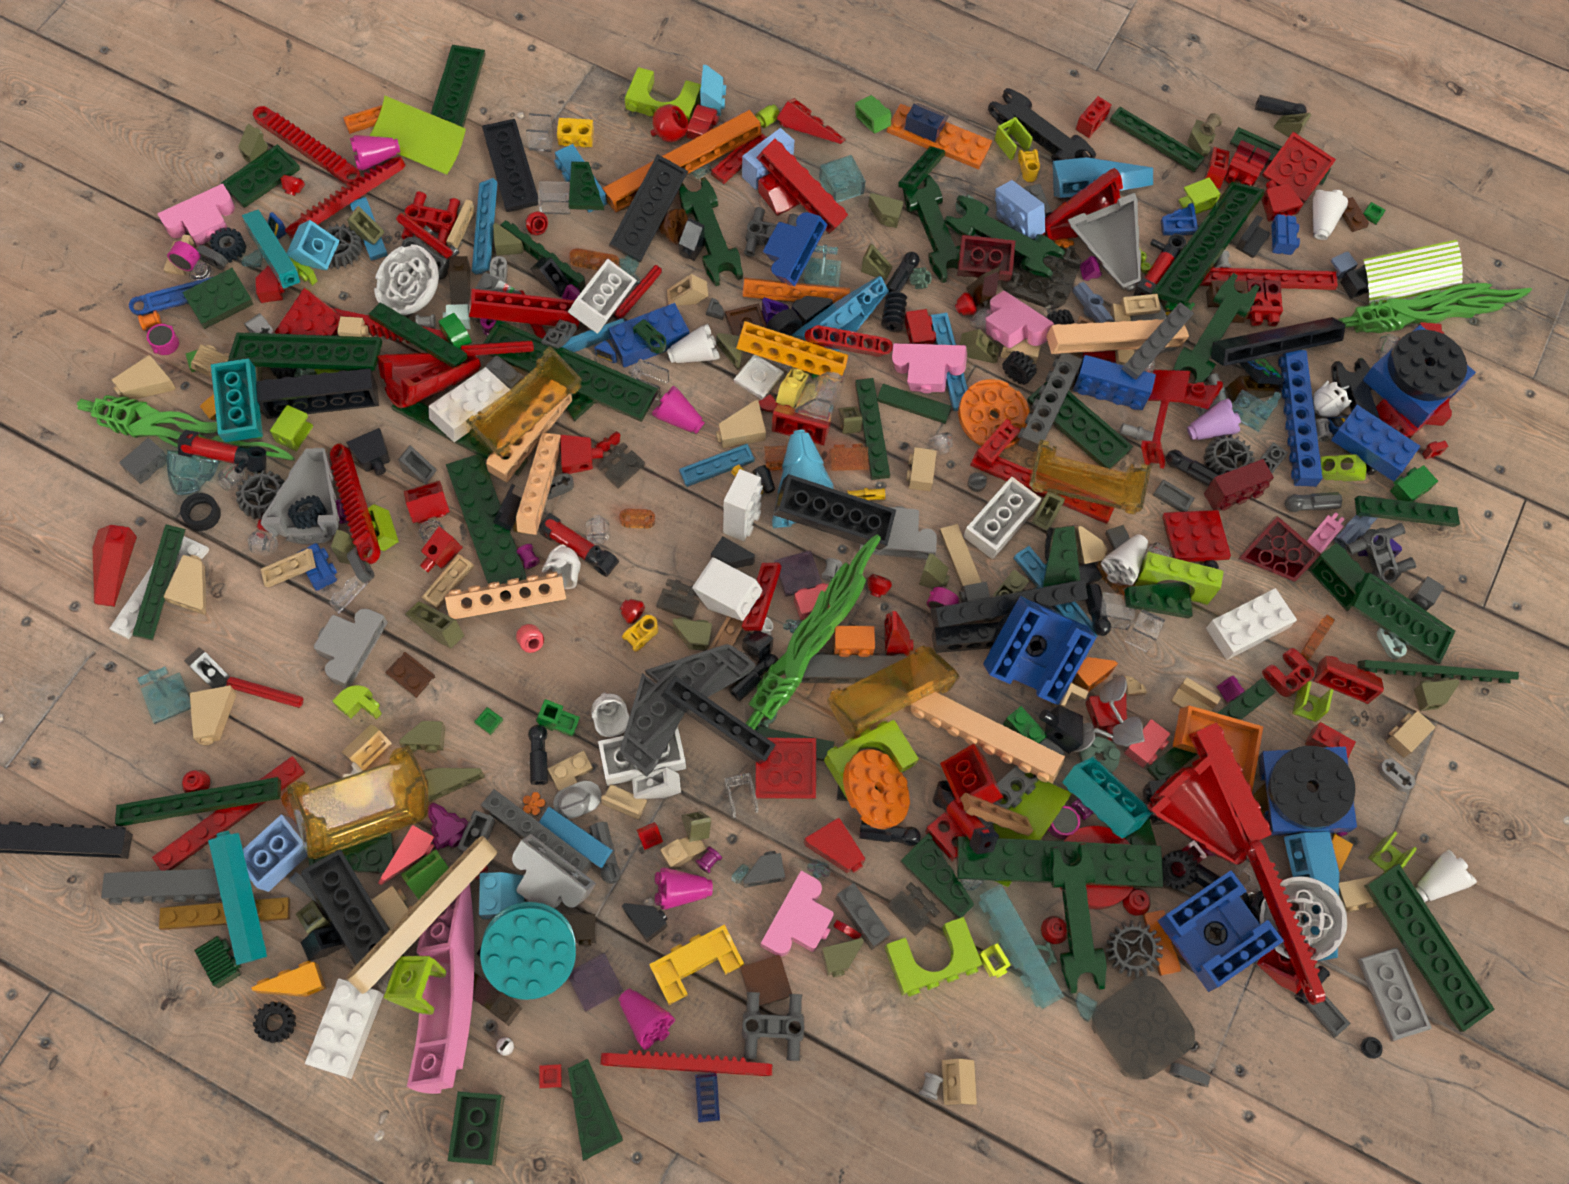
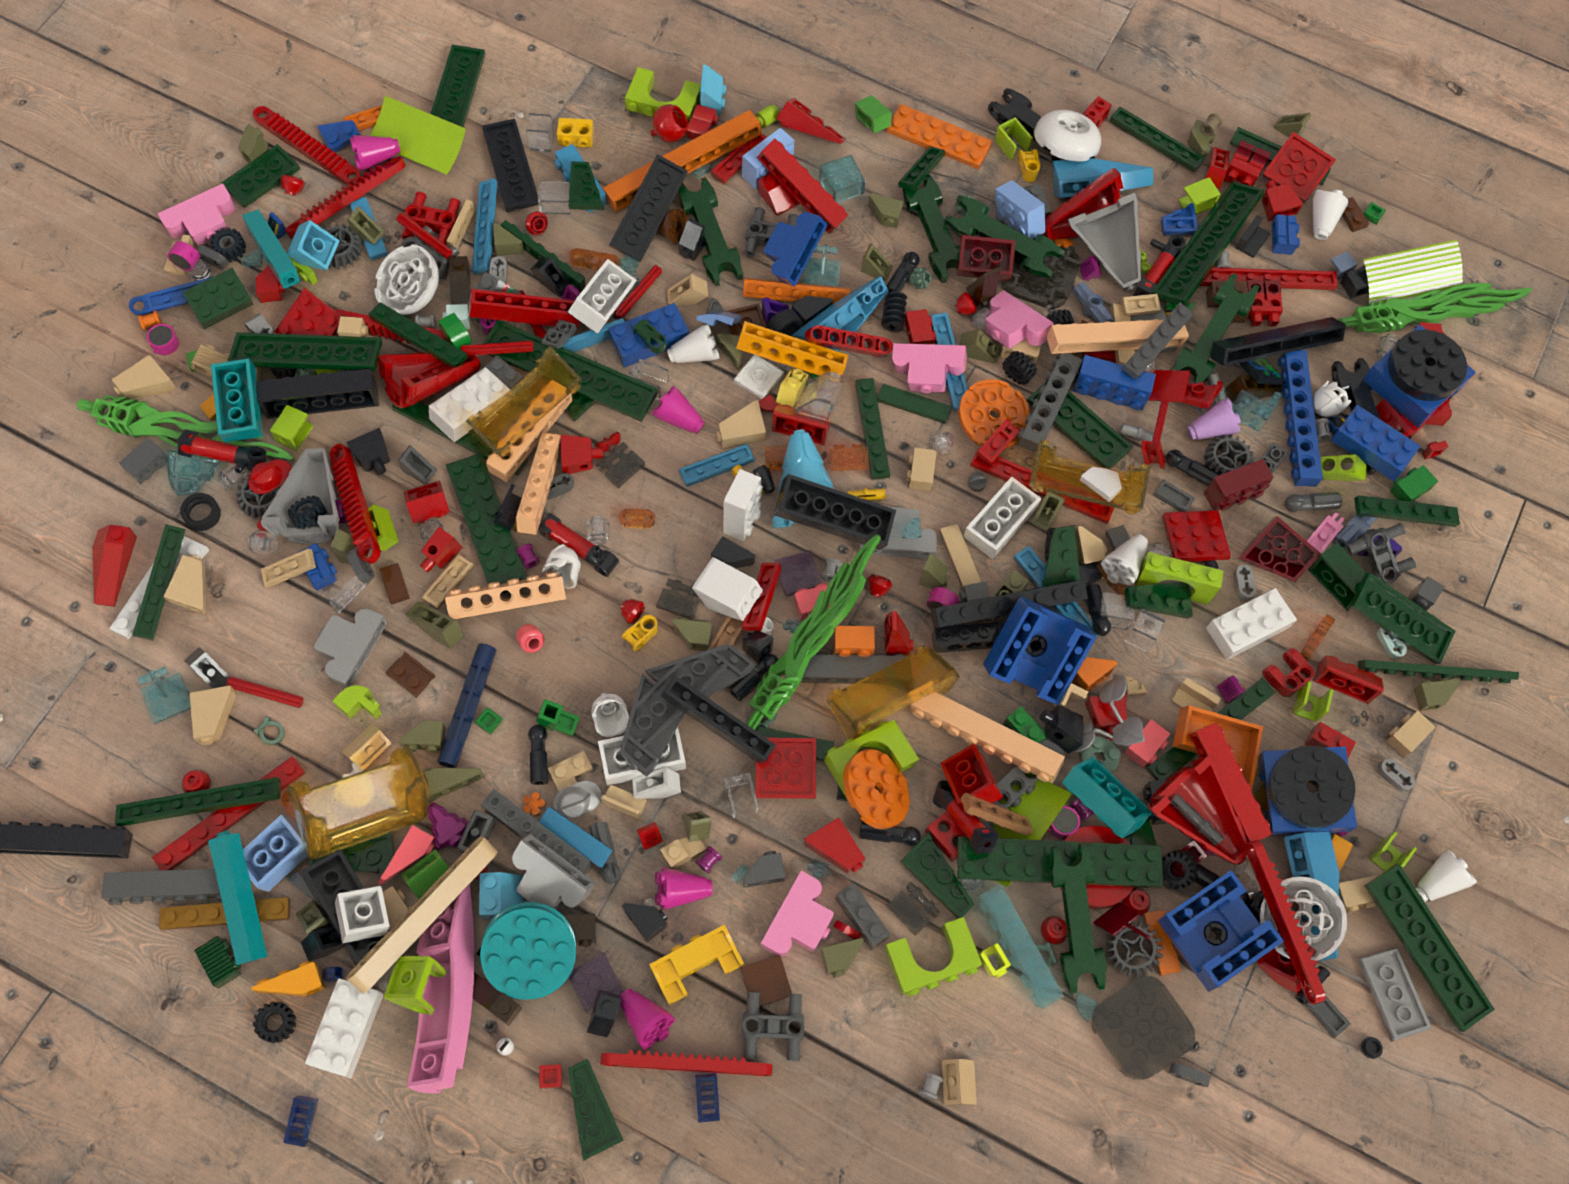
dark green brick [447,1091,505,1166] -> none
blue slope [594,341,617,363] -> none
olive slope [839,406,862,434] -> none
dark blue slope [904,103,949,142] -> none
black piece [1255,94,1307,116] -> none
none -> red piece [248,460,292,494]
none -> sand green piece [254,716,285,745]
none -> clear blue slope [283,1095,319,1147]
none -> blue wing [317,120,361,153]
none -> clear blue tile [322,967,344,982]
none -> white brick [335,886,390,943]
none -> reddish brown tile [380,563,410,605]
none -> dark blue piece [437,643,497,768]
none -> black slope [586,990,621,1038]
none -> medium blue slope [696,311,742,326]
none -> clear light blue tile [902,518,921,538]
none -> white brick [1034,110,1101,161]
none -> white slope [1080,467,1122,502]
none -> dark red piece [1093,903,1151,940]
none -> dark grey pin [1170,794,1224,846]
none -> light grey beam [1234,565,1256,601]

